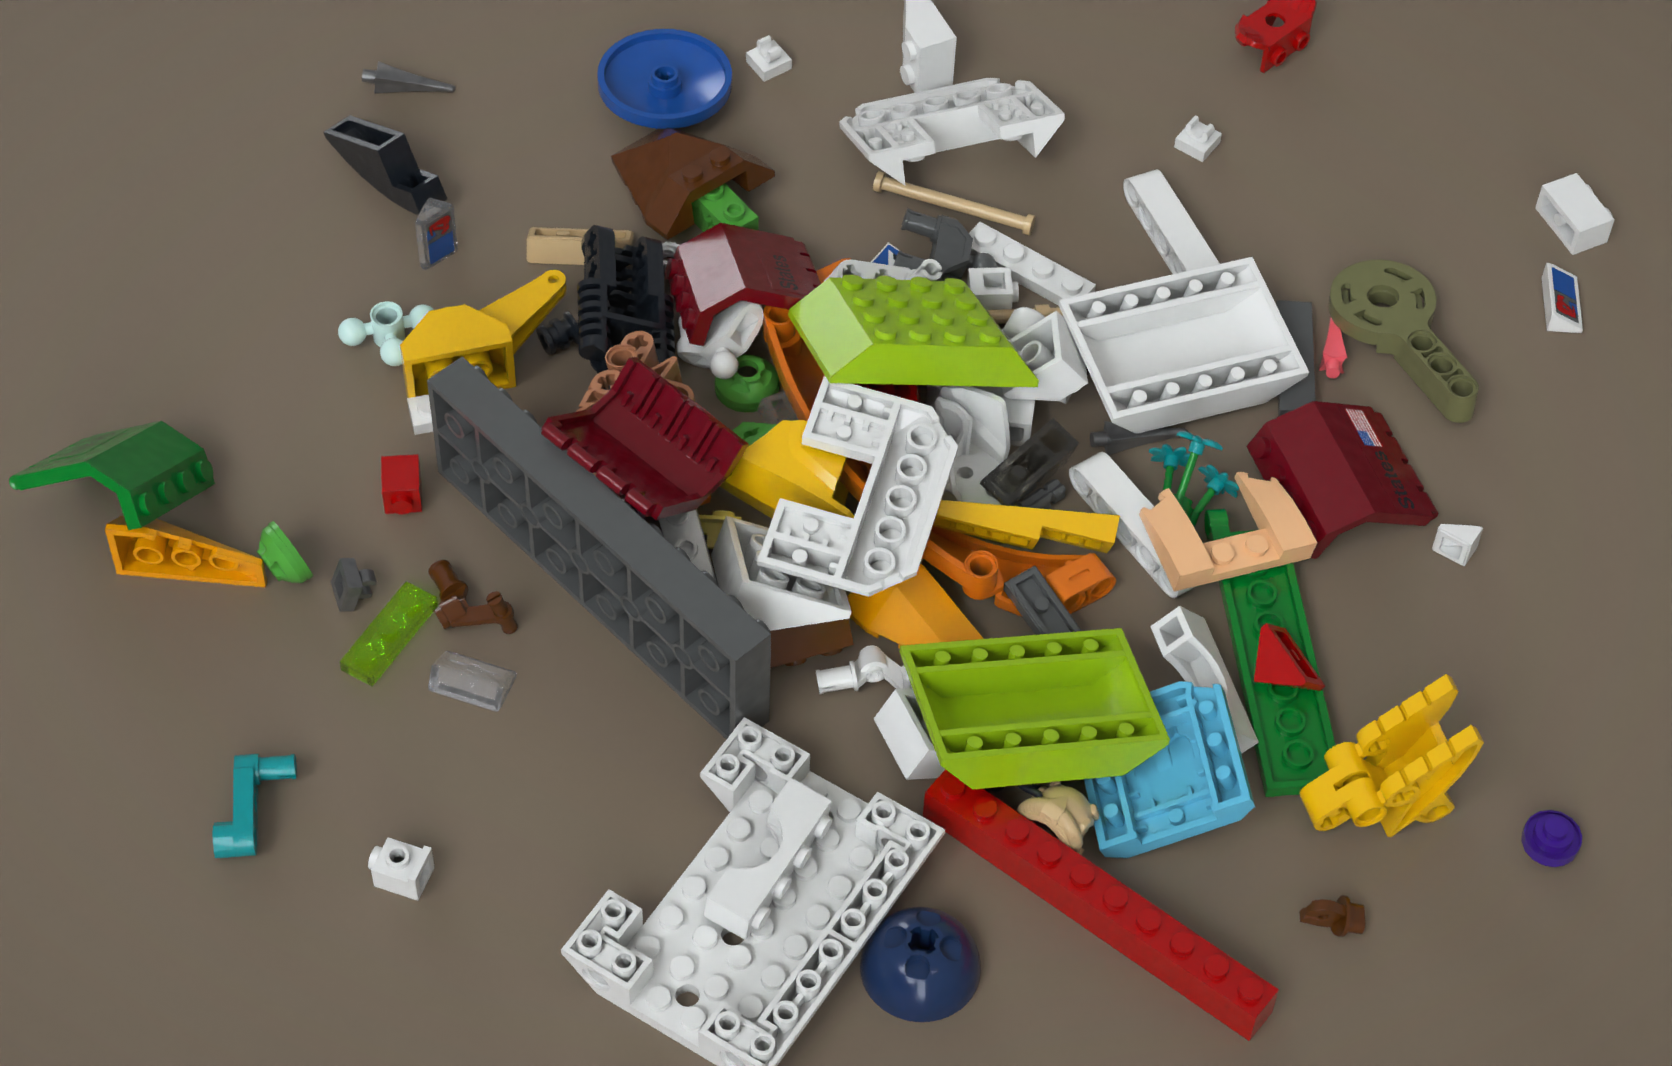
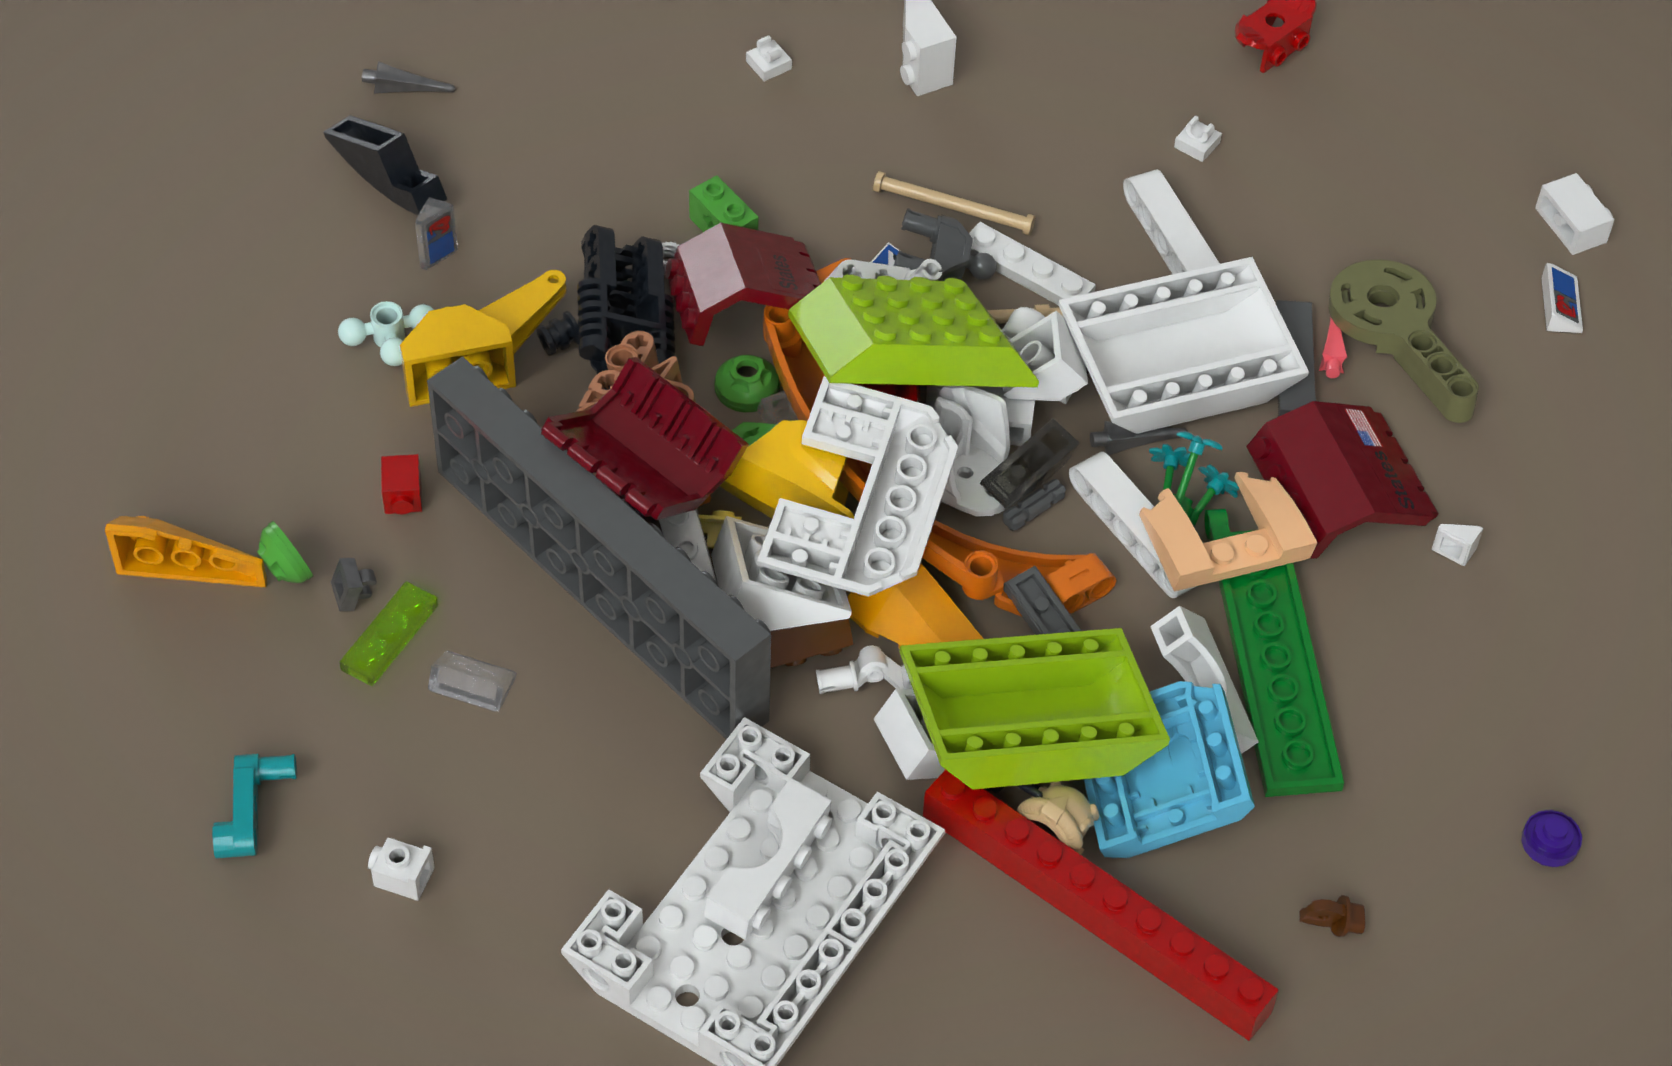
green hinge [9,421,215,530] -> none
white plate [407,394,433,435] -> none
reddish brown pin [428,560,518,634] -> none
tan slope [527,227,634,267] -> none
blue dish [597,29,732,129] -> none
reddish brown wedge [611,128,775,240] -> none
white connector [676,300,764,379] -> none
white slope [839,78,1065,186] -> none
dark blue piece [860,907,981,1022] -> none
yellow slope [933,500,1120,554] -> none
white brick [967,267,1019,310] -> none
red slope [1254,623,1325,691] -> none
yellow piece [1300,674,1484,837] -> none

